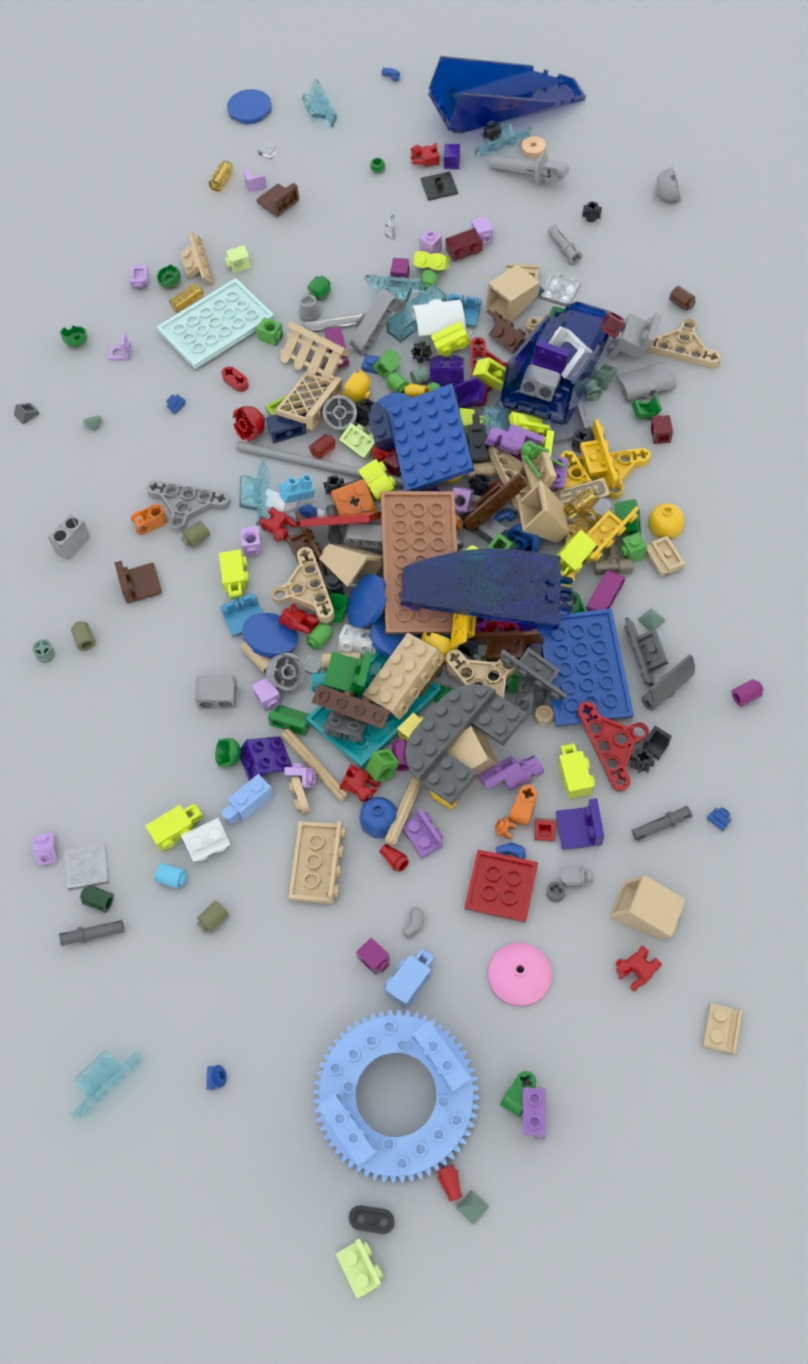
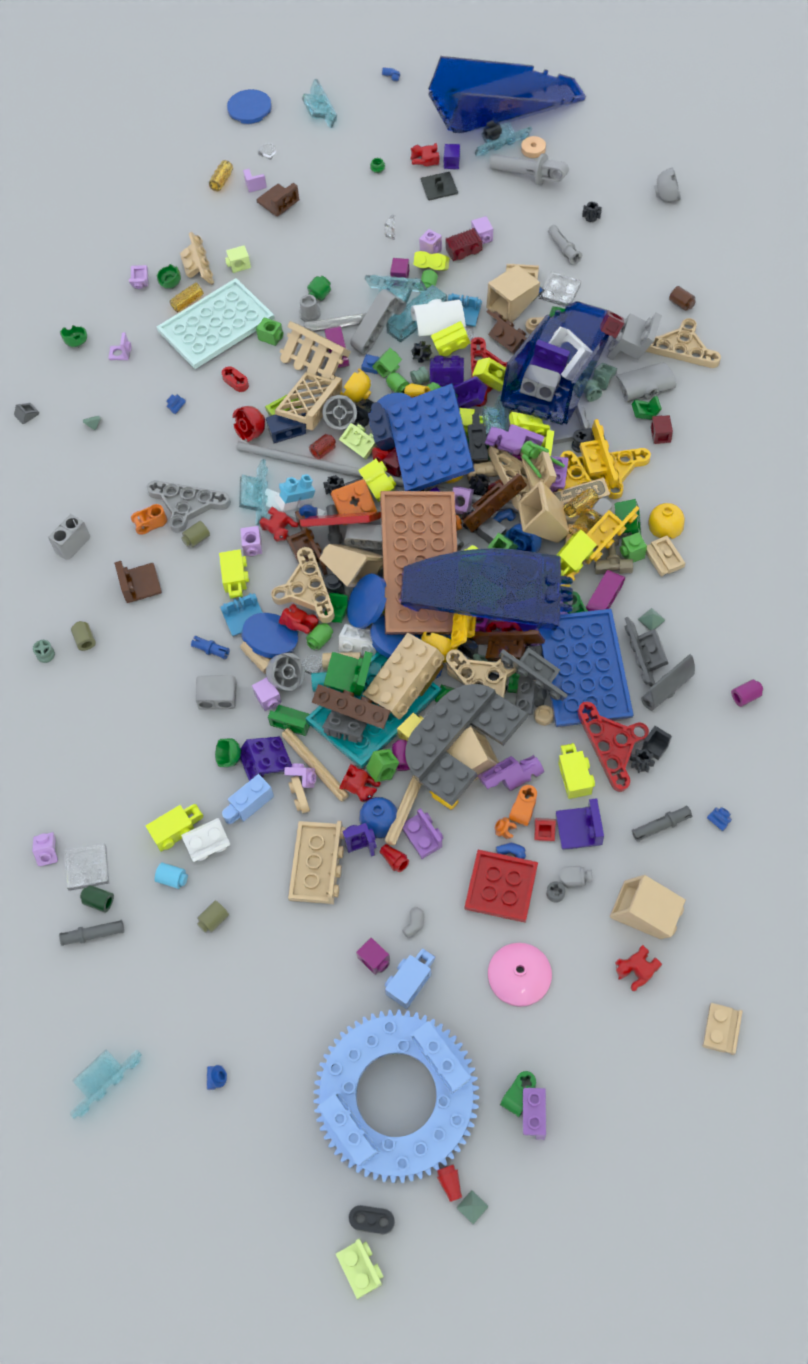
none -> blue pin [191,636,230,659]
none -> dark purple bracket [343,823,377,857]

